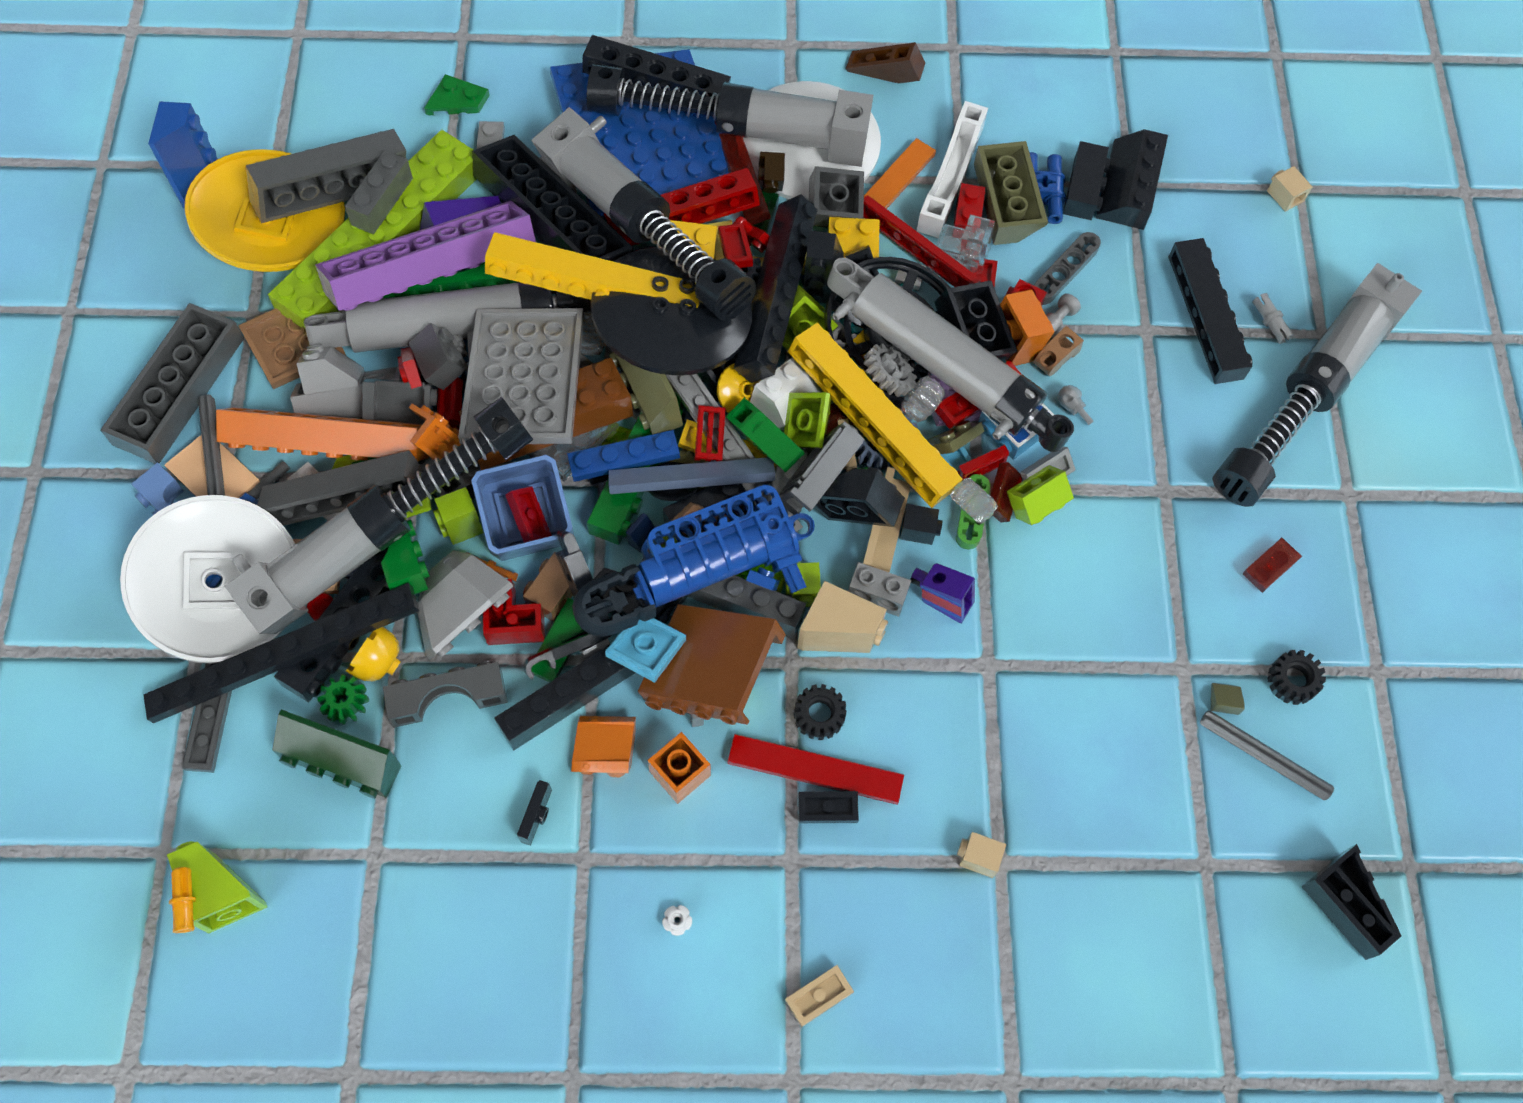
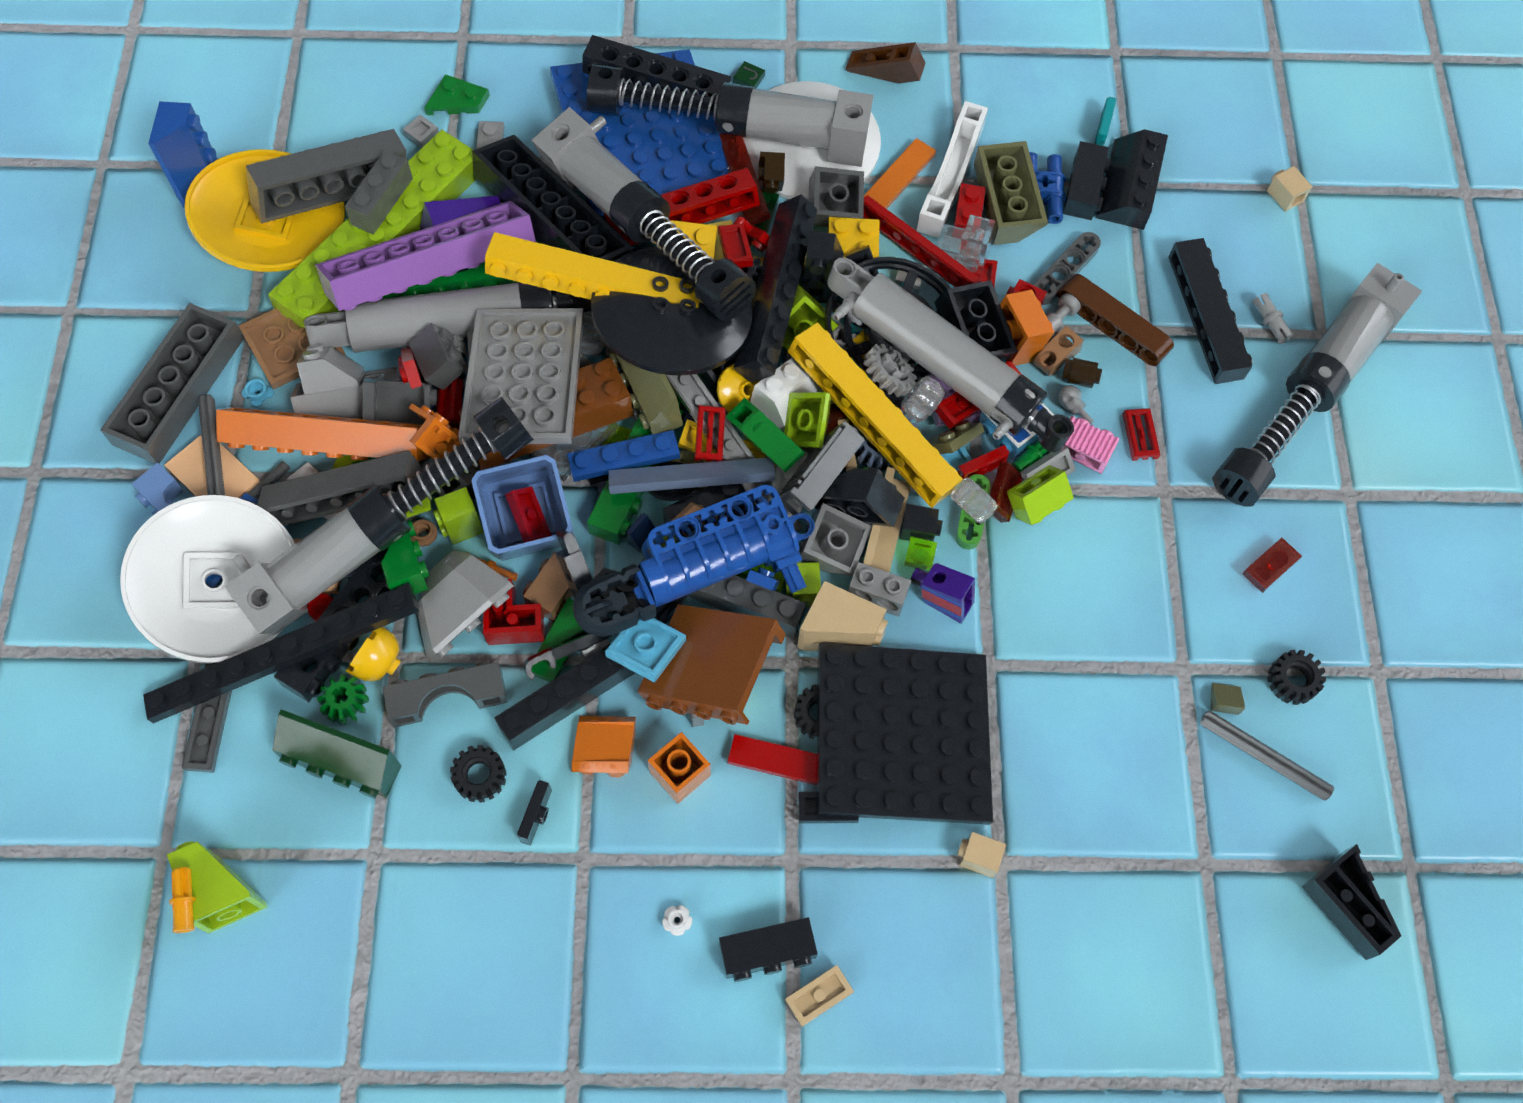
none -> medium azure plate [241,378,274,407]
none -> light grey plate [403,115,439,148]
none -> medium nougat plate [412,519,438,547]
none -> black tyre [450,745,507,803]
none -> black brick [719,917,818,982]
none -> dark green tile [733,61,765,88]
none -> light grey slope [799,503,872,576]
none -> black plate [817,643,993,825]
none -> clear neon green plate [904,537,937,571]
none -> green axle [1011,440,1048,476]
none -> reddish brown beam [1057,274,1174,366]
none -> dark brown brick [1062,358,1102,388]
none -> bright pink brick [1064,416,1119,474]
none -> teal tile [1094,97,1117,146]
none -> red tile [1122,408,1160,461]

